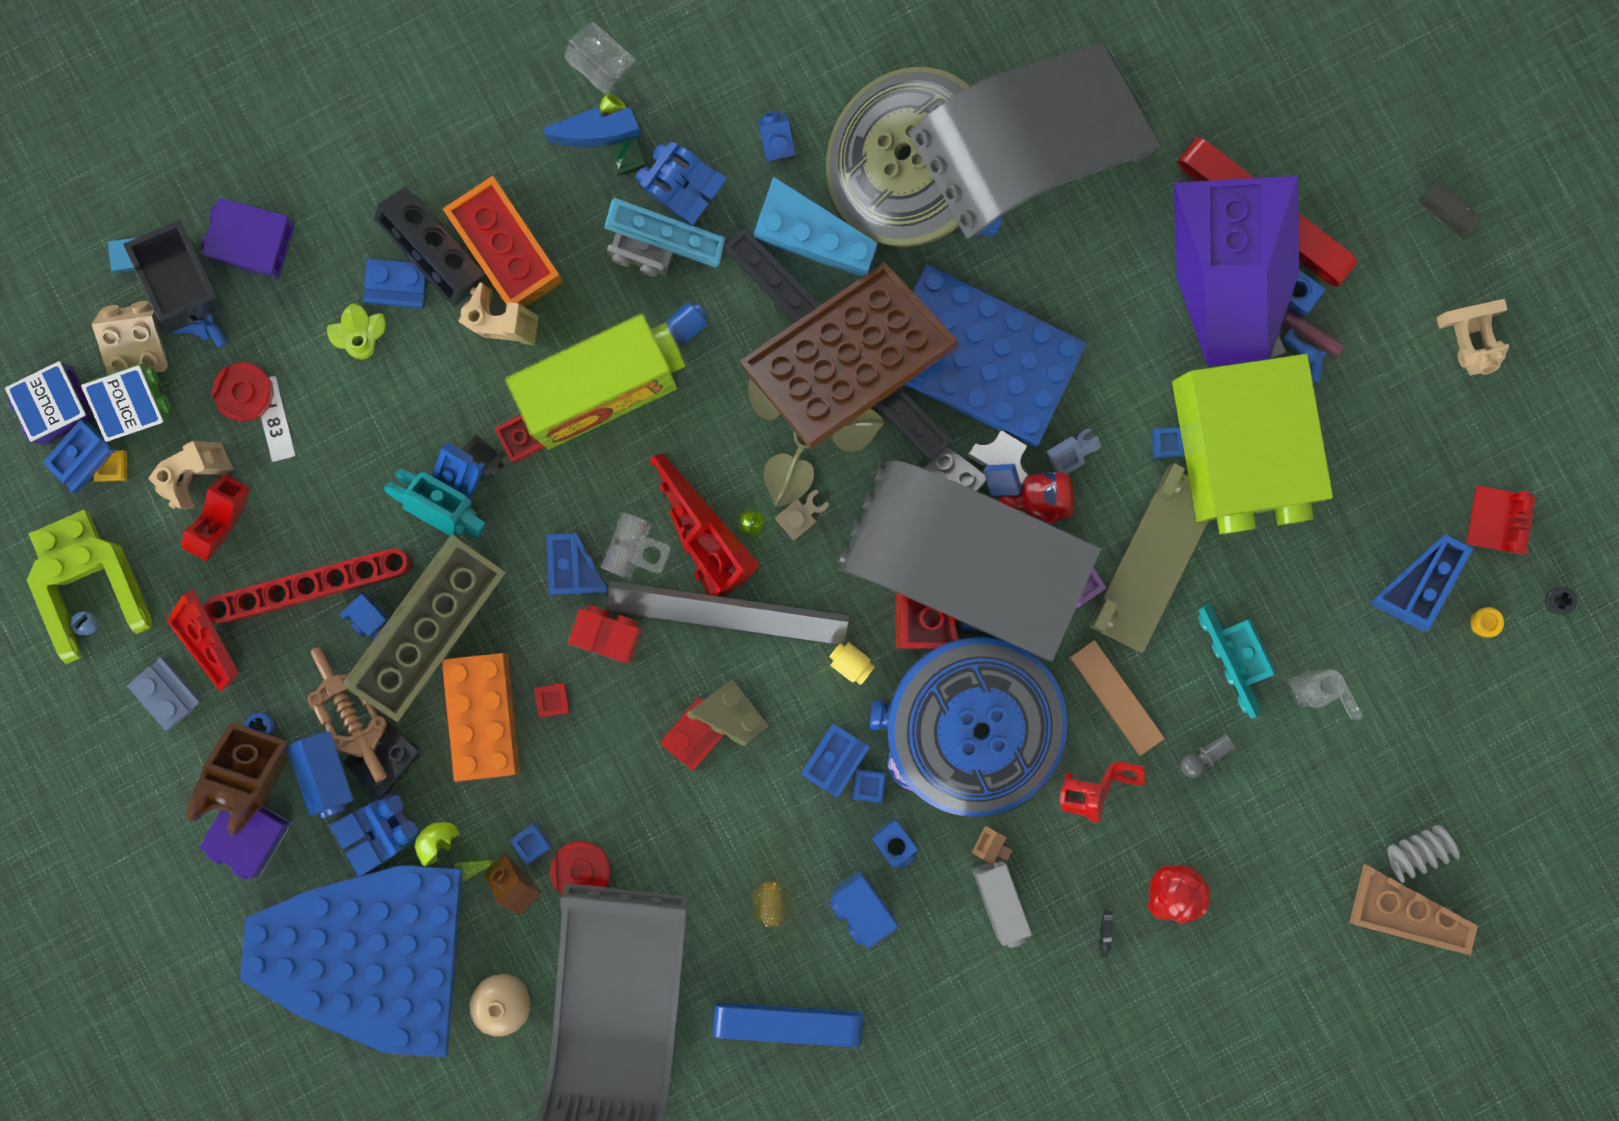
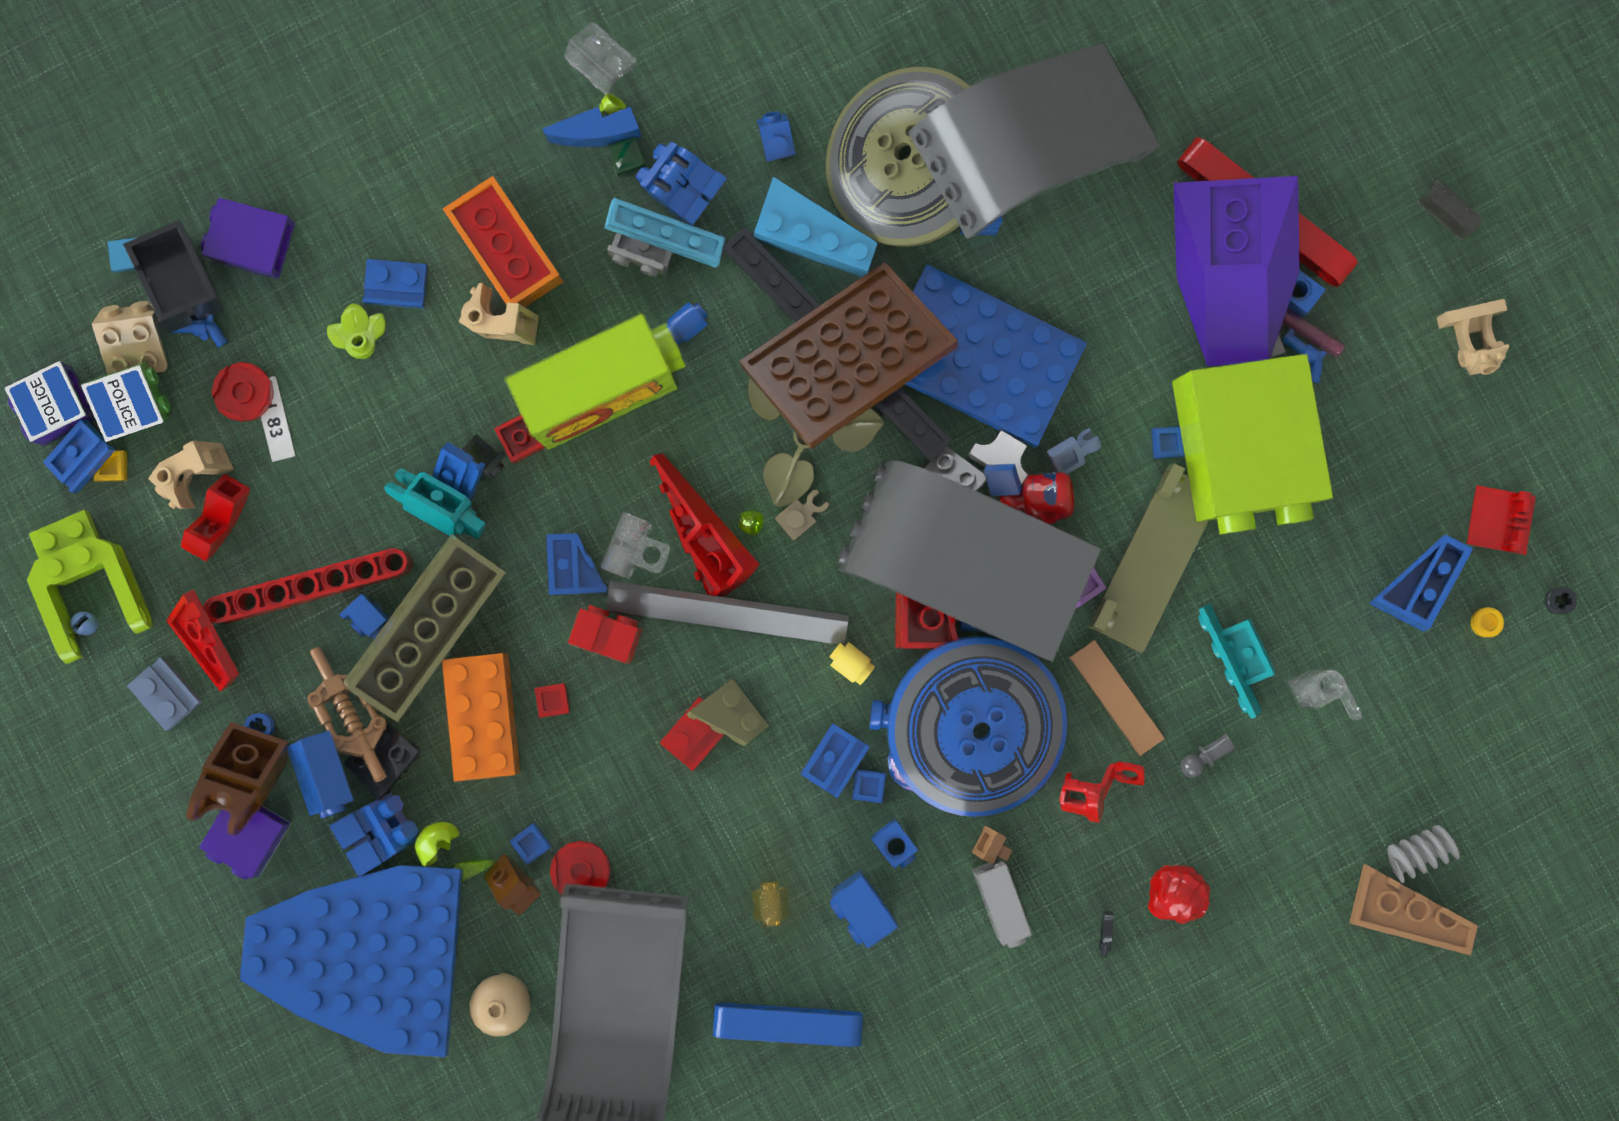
black brick [374,187,486,306] -> none

